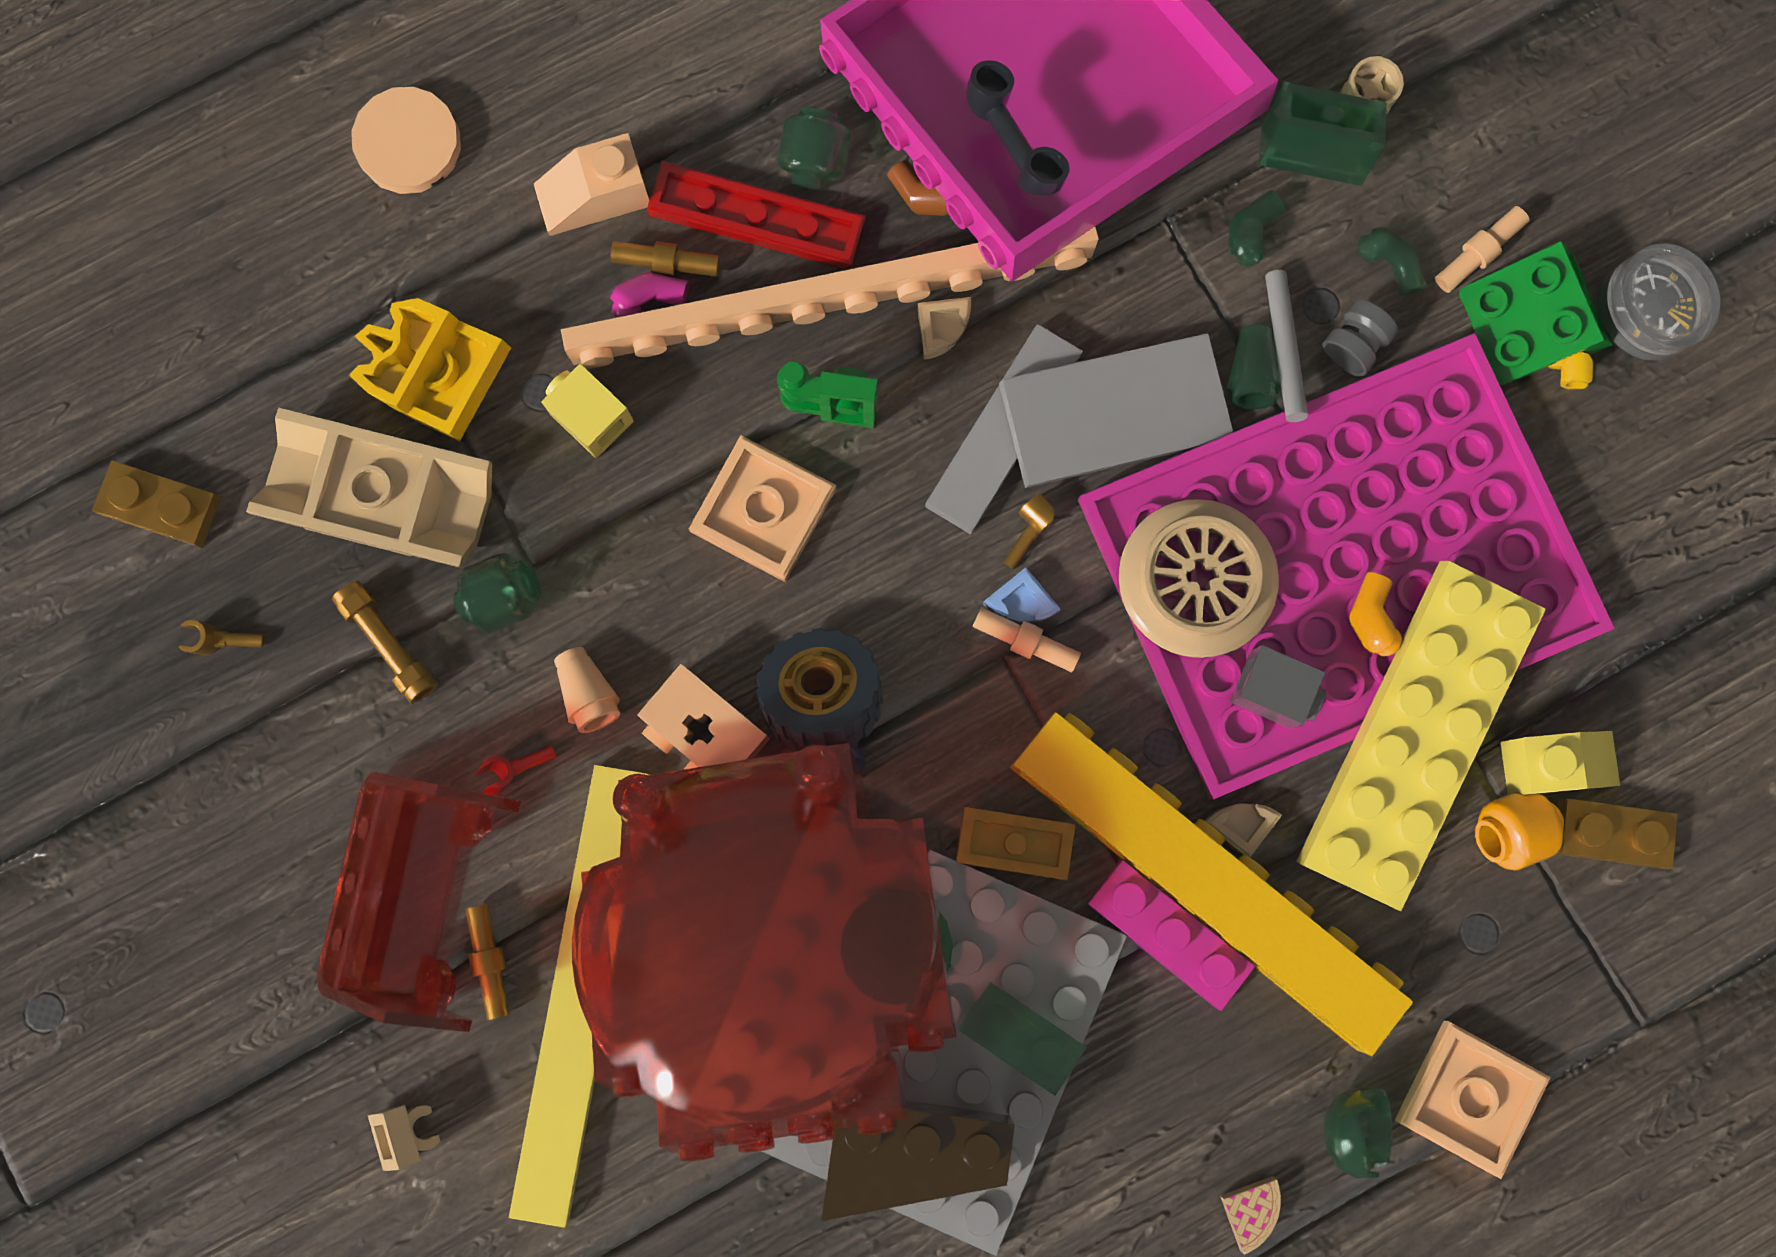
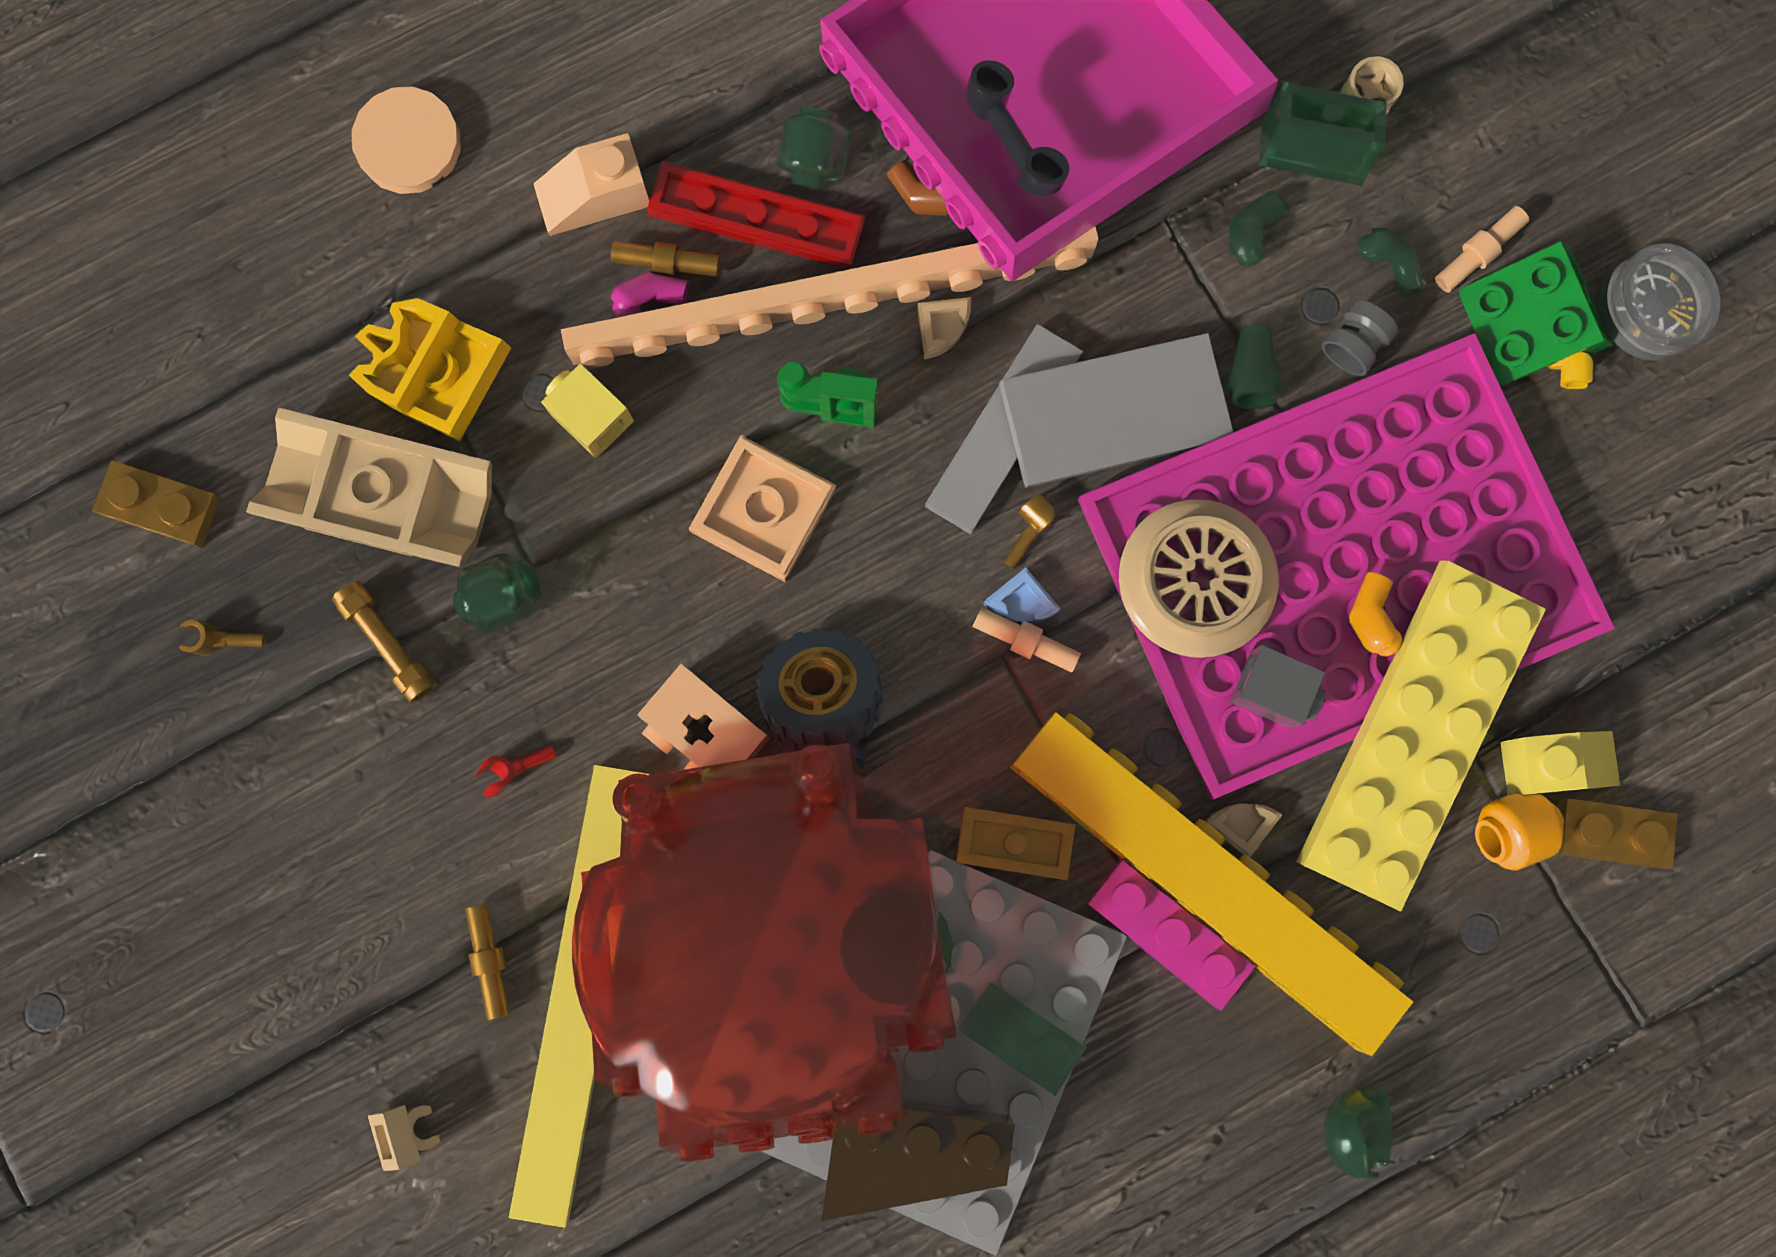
clear red windscreen [317,772,521,1032] -> none
light nougat cone [554,647,620,733] -> none
tan tile [1220,1176,1281,1255] -> none
light grey bar [1265,270,1308,422] -> none
light nougat tile [1394,1020,1551,1179] -> none

